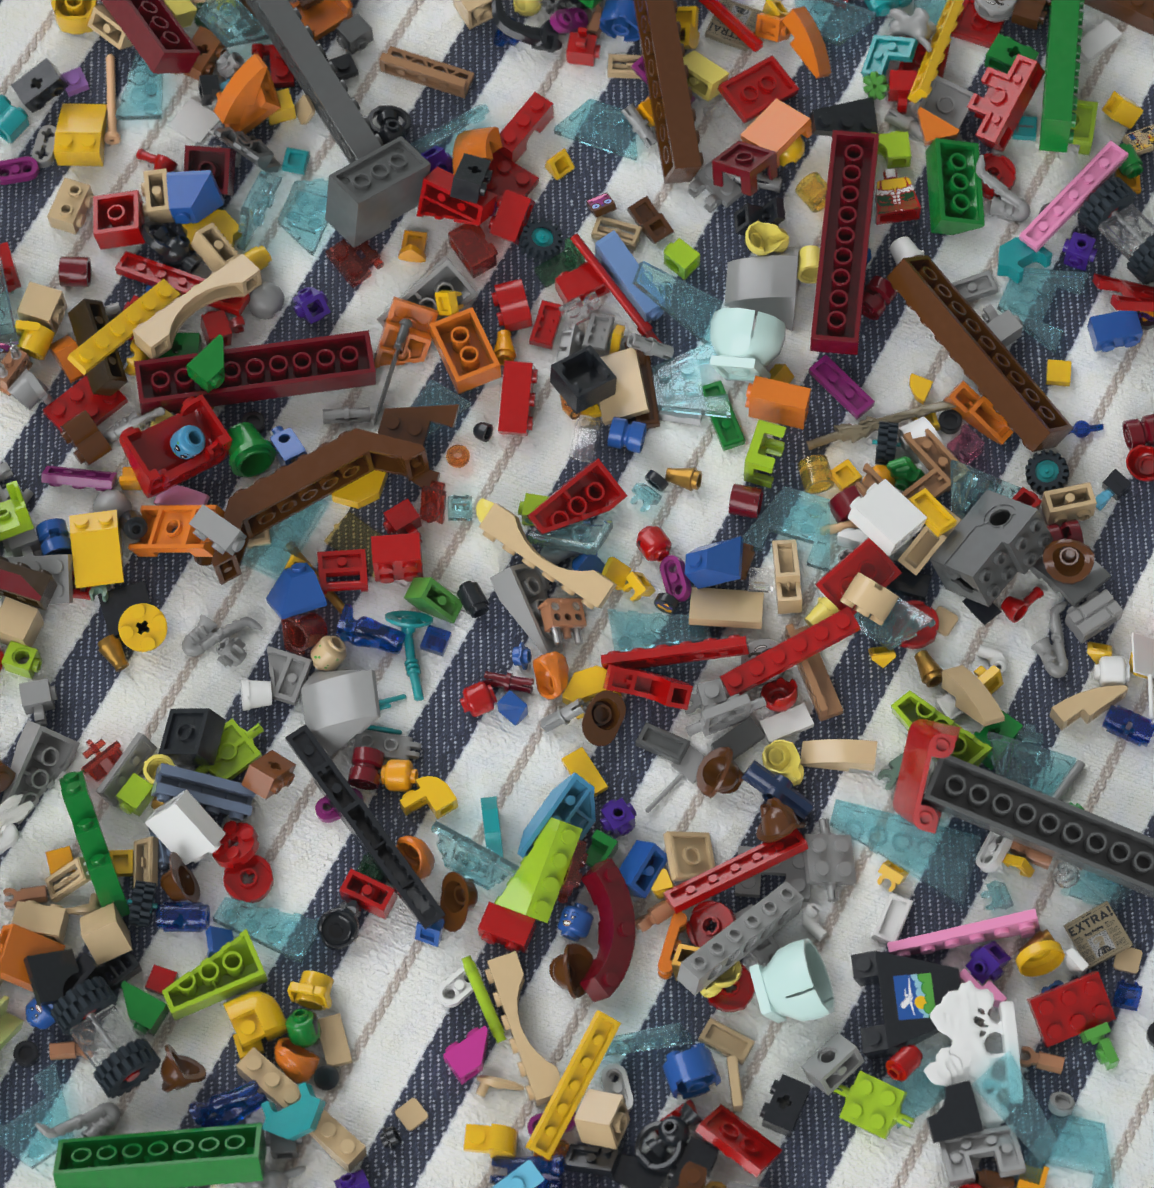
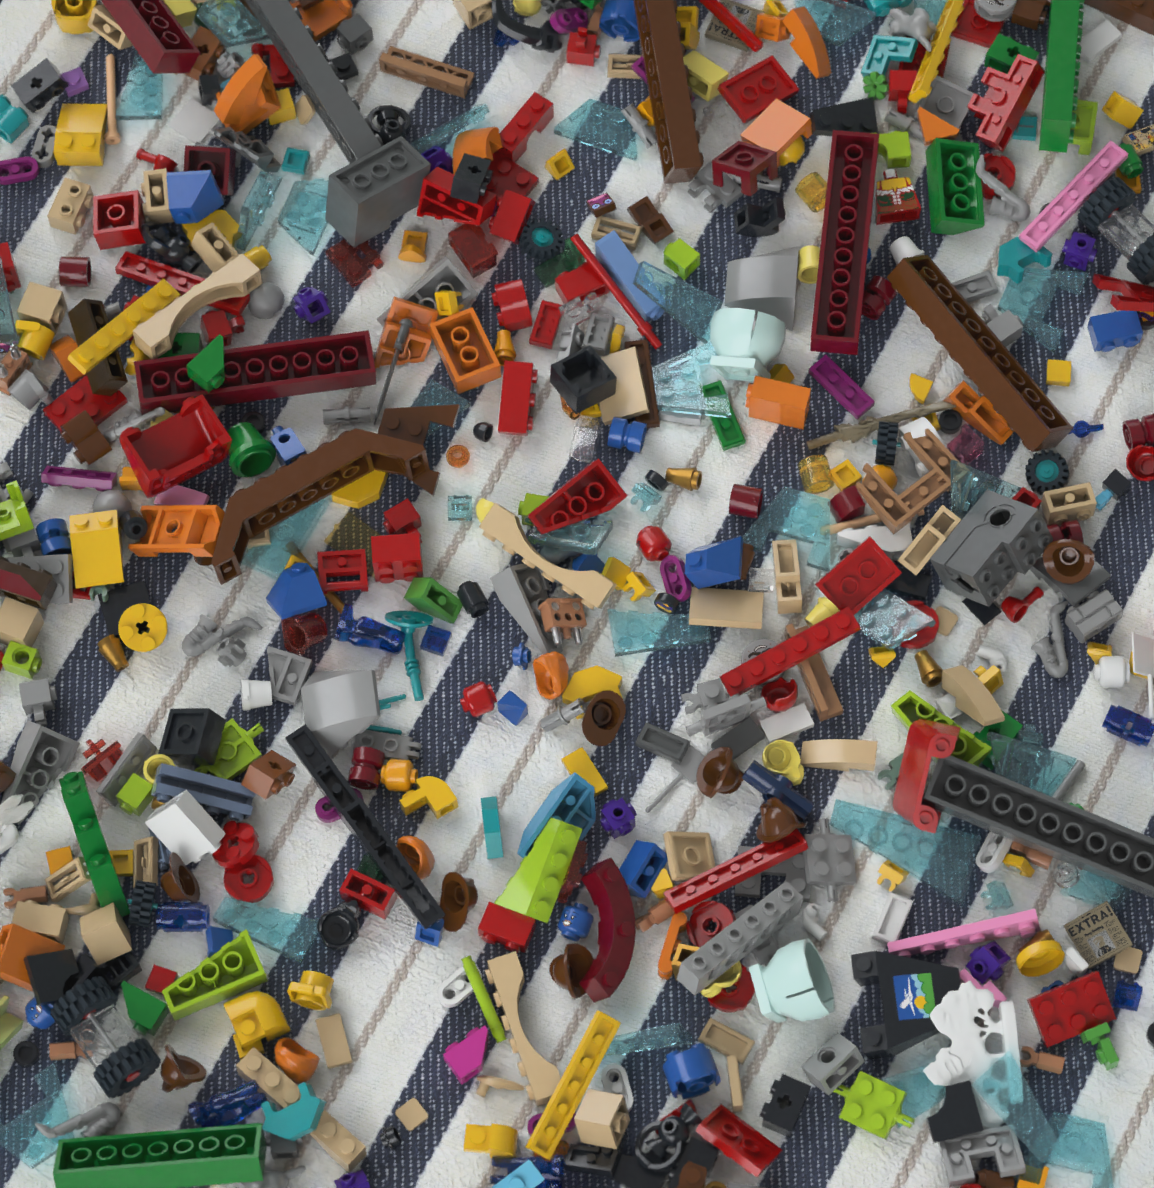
dark azure head [170,425,206,459] -> none
light grey brick [189,504,247,556] -> none
green head [286,1009,321,1048] -> none
tan head [311,636,347,671] -> none
black piece [314,1064,339,1090] -> none
clear red hips [420,480,447,524] -> none
clear light blue wing [431,821,519,890] -> none
dark red pin [483,671,534,694] -> none
green panel [583,829,618,867] -> none
red plate [601,635,749,669] -> none
red arch [603,664,693,710] -> none
light grey pin [627,333,674,361] -> none
lime panel [744,420,786,488] -> none
light yellow hair [745,221,789,256] -> none
tan brick [840,572,899,626] -> none
white brick [848,479,927,557] -> none
red brick [886,1044,923,1081] -> none
green piece [887,456,925,492] -> none
yellow tile [908,488,957,537] -> none
light grey tile [1048,1092,1075,1117] -> none
tan slope [1049,685,1128,731] -> none

